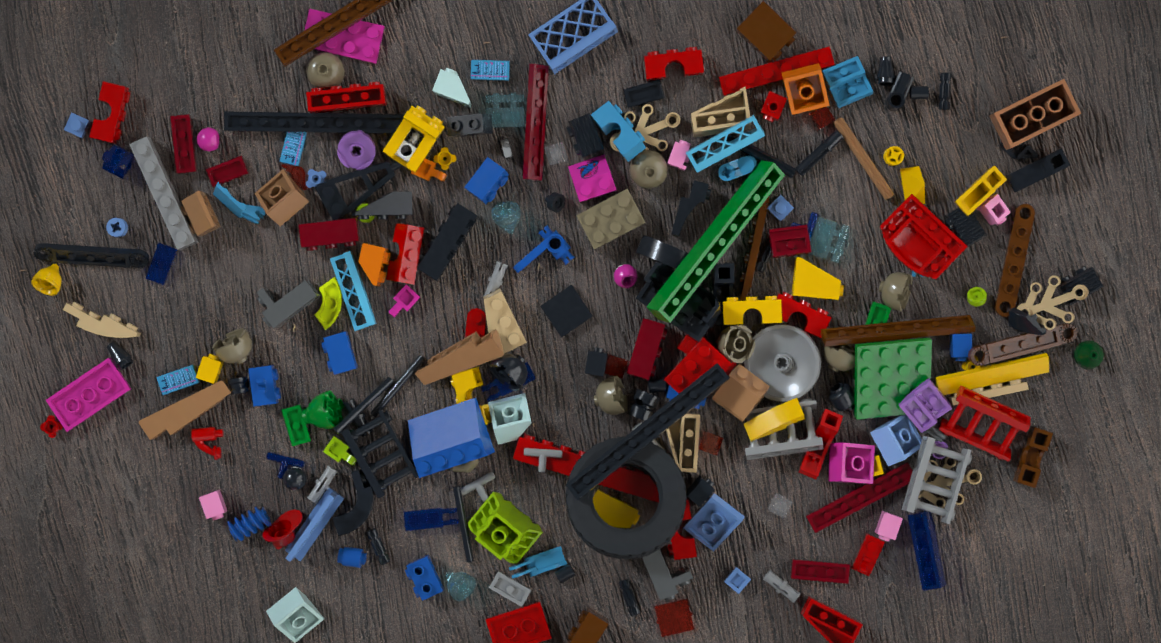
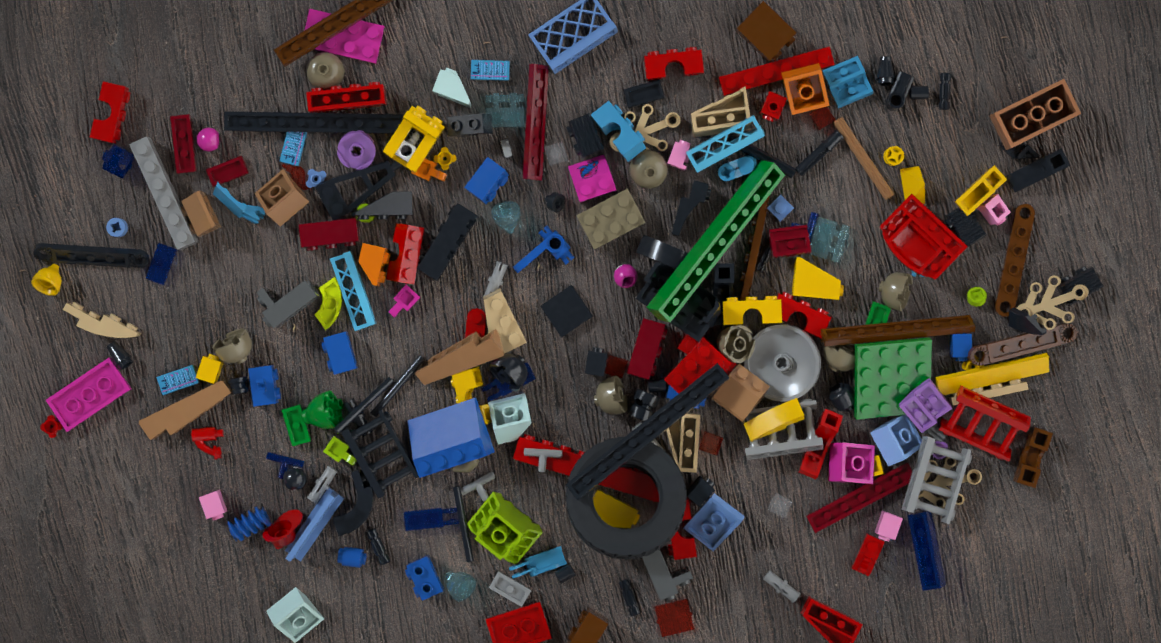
medium blue plate [64,112,90,138] -> none
medium blue plate [724,567,751,594] -> none
dark red plate [791,559,850,584] -> none
dark green helmet [1074,340,1104,369] -> none

